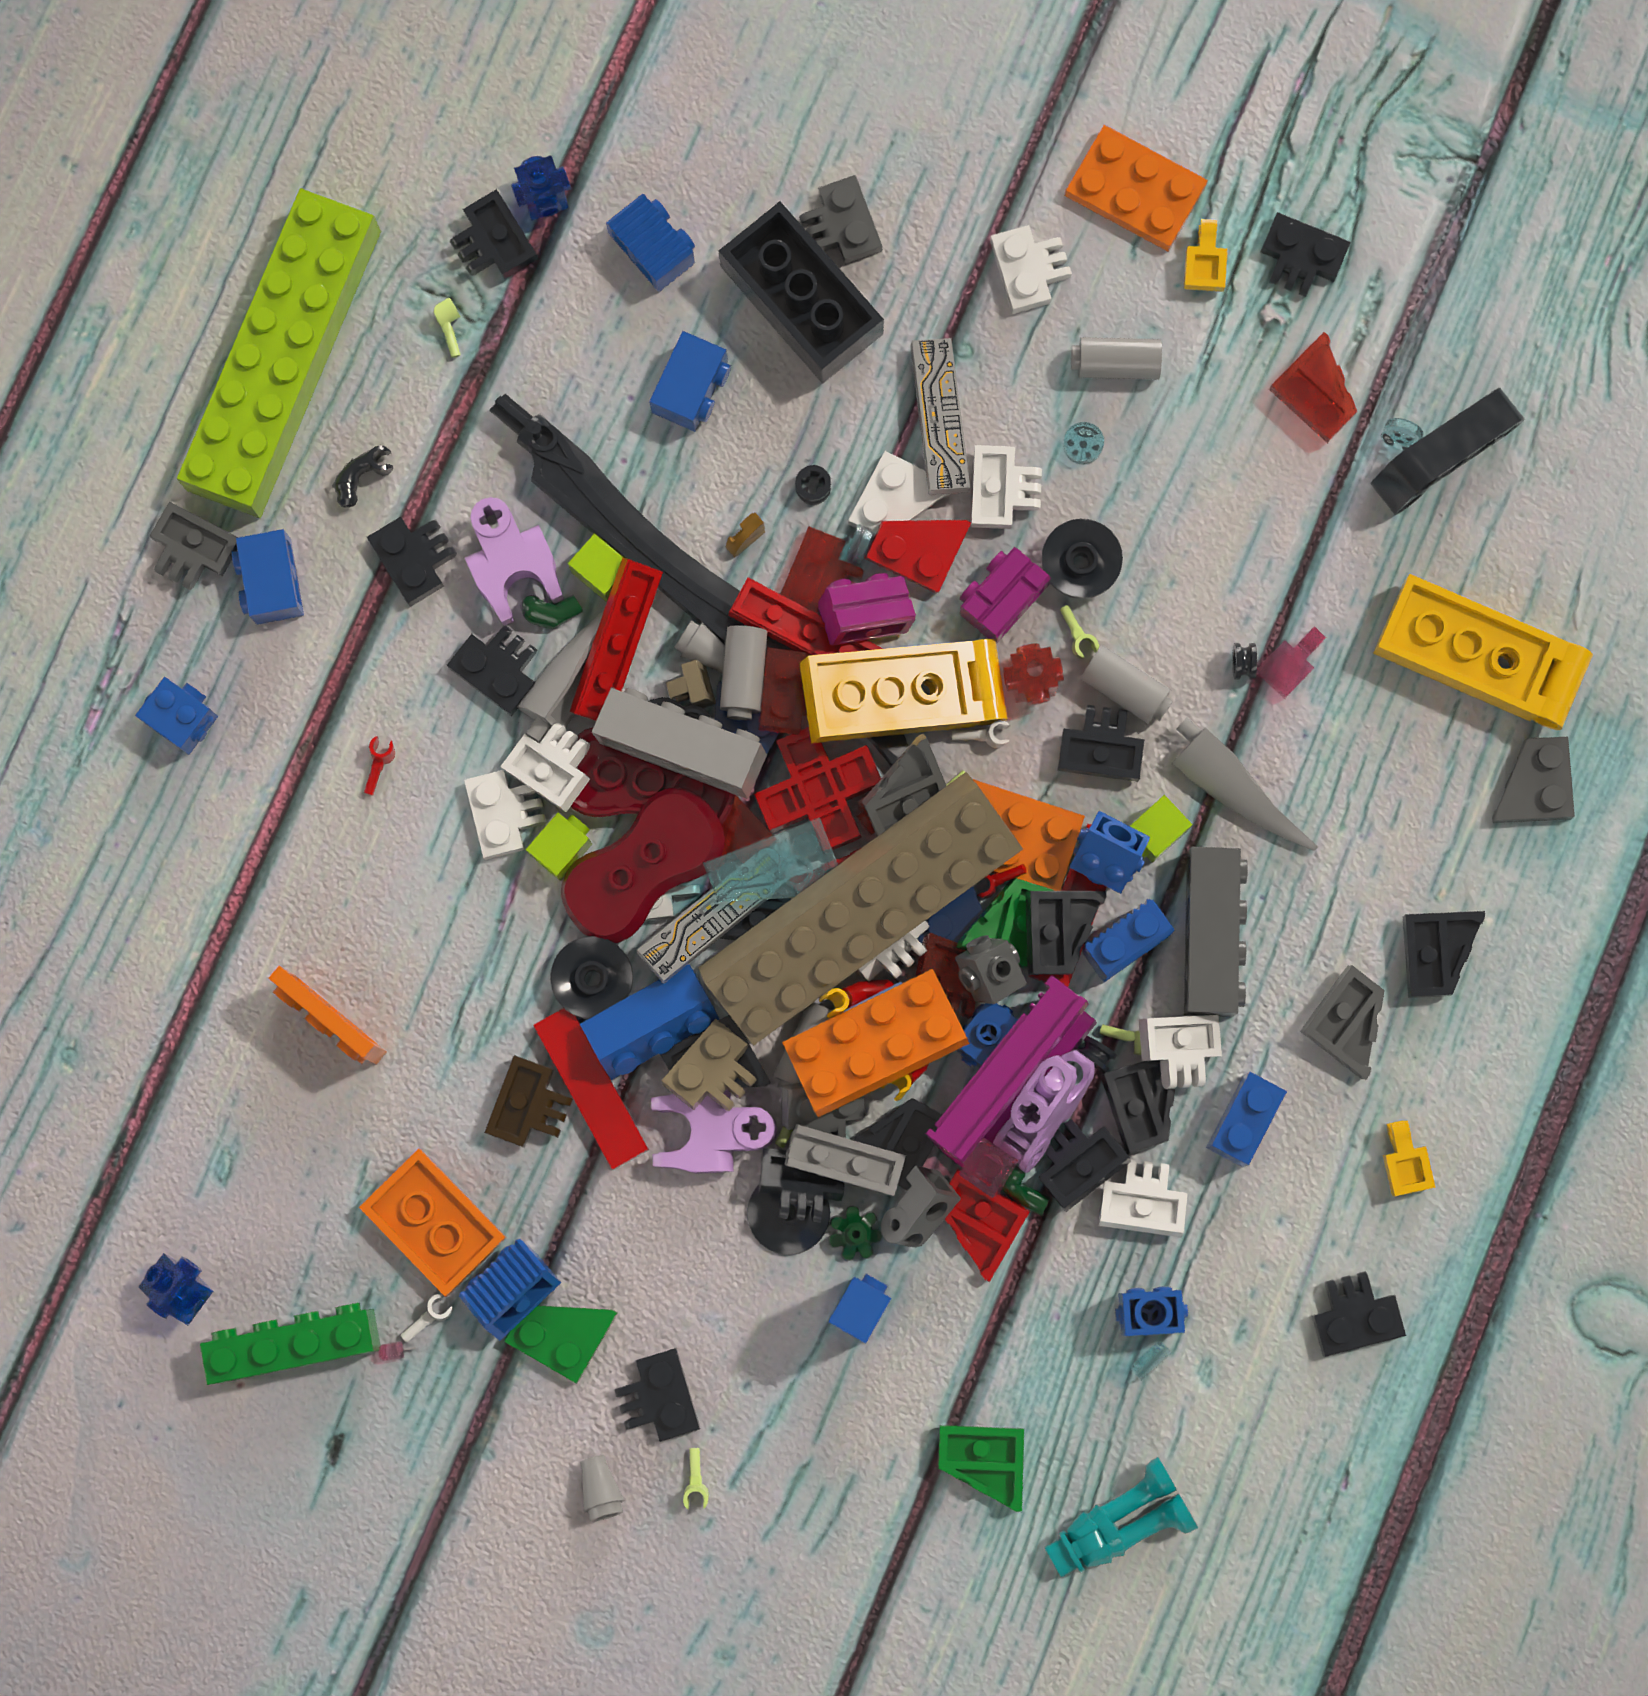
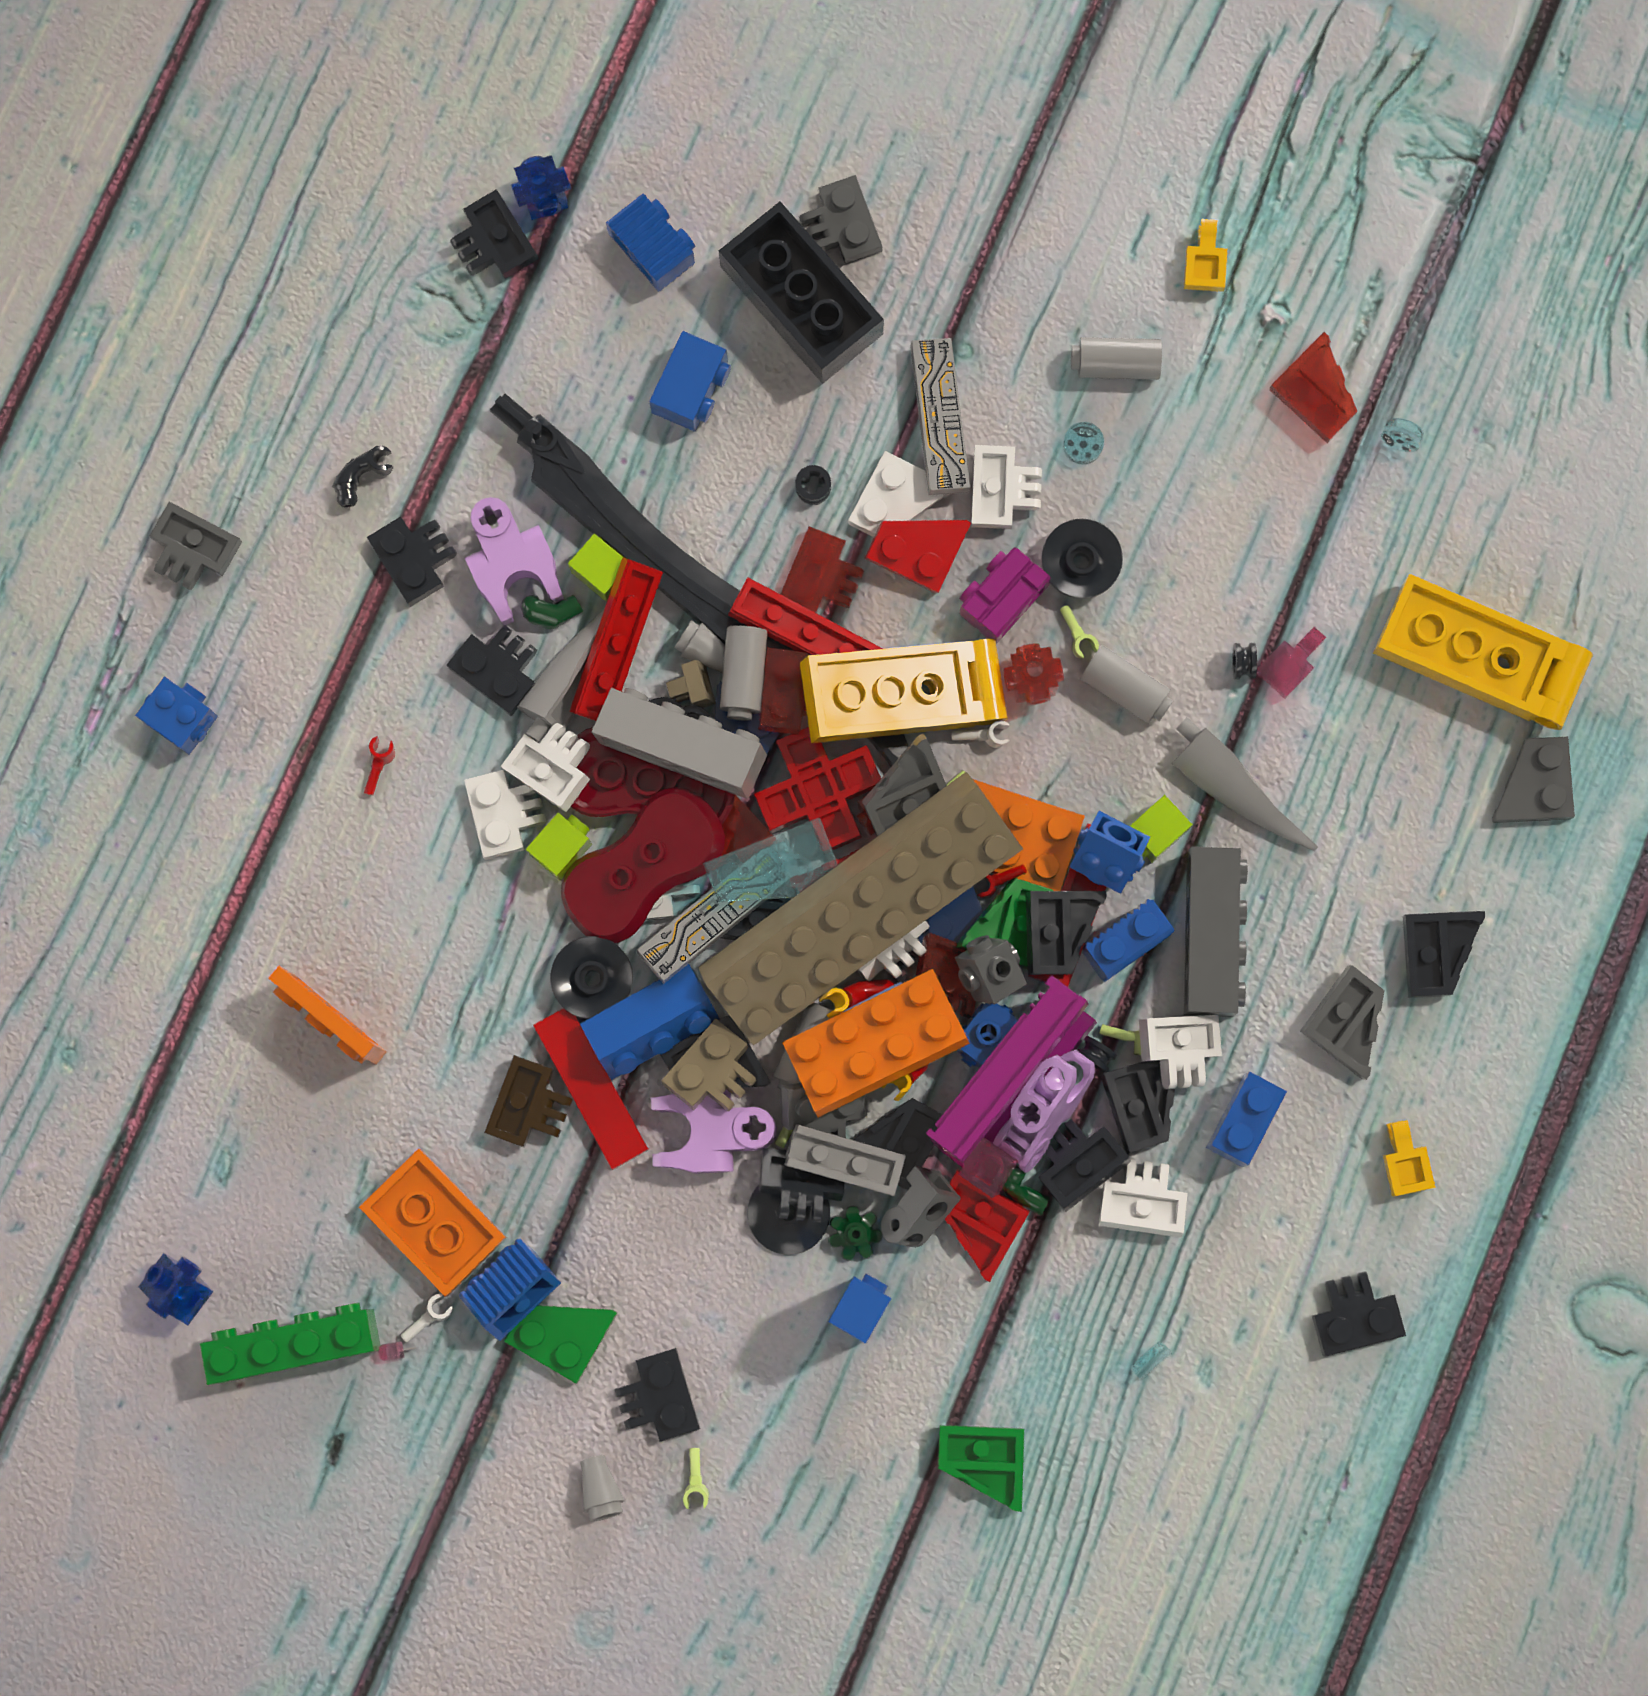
lime brick [176,188,381,519] -> none
blue brick [232,529,304,625] -> none
yellowish green hand [434,298,461,358] -> none
pearl gold tile [726,512,765,558] -> none
magenta brick [818,573,916,646] -> none
clear light blue tile [844,524,873,566] -> none
white hinge [990,225,1072,314] -> none
teal piece [1045,1457,1198,1578] -> none
black hinge [1057,705,1145,782] -> none
orange plate [1065,125,1208,252] -> none
blue head [1115,1286,1188,1336] -> none
black hinge [1260,212,1351,297] -> none
black beam [1370,388,1525,515] -> none

